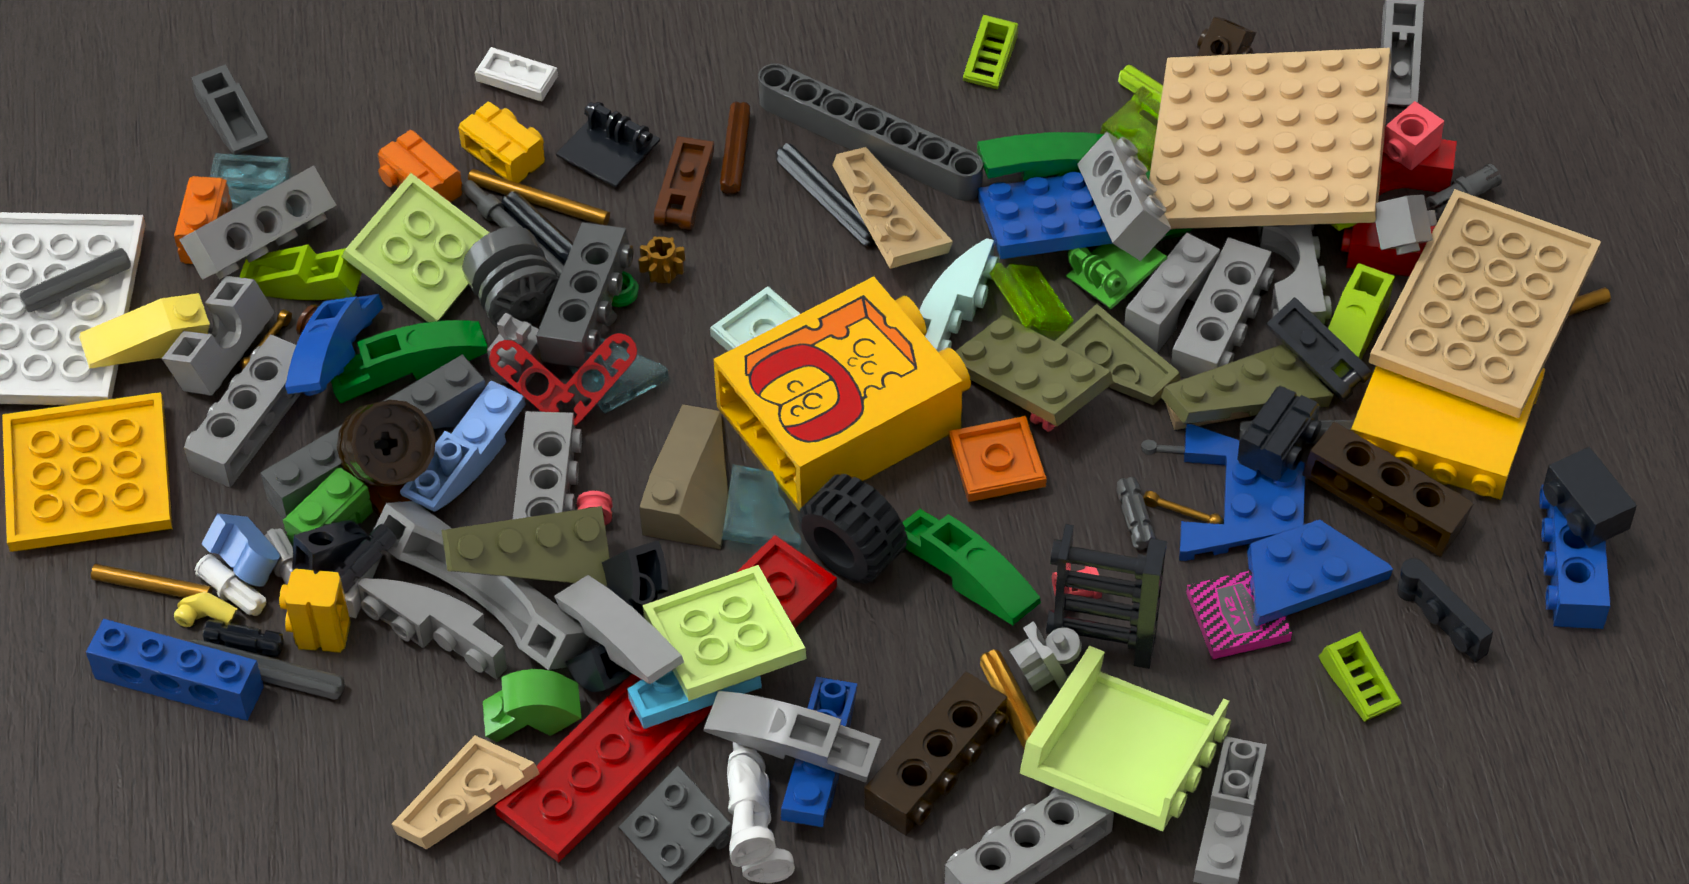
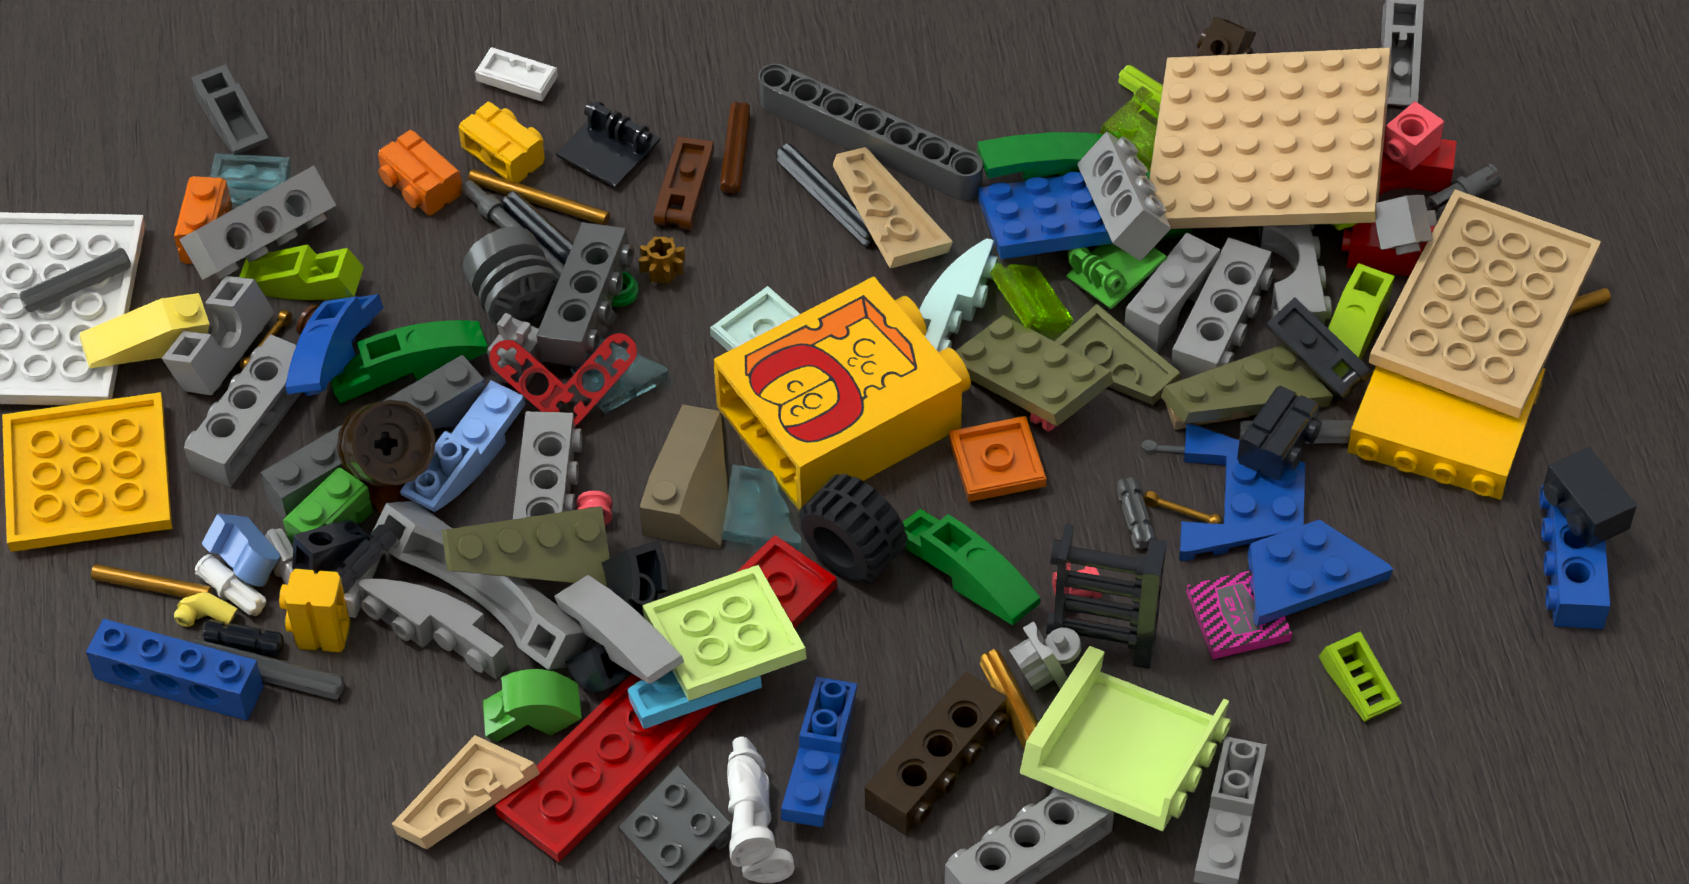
yellowish green plate [341,173,490,322] -> none
light grey slope [704,691,881,783] -> none
lime slope [963,15,1018,90] -> none
dark brown brick [1302,421,1474,557] -> none
black plate [1397,558,1493,663] -> none

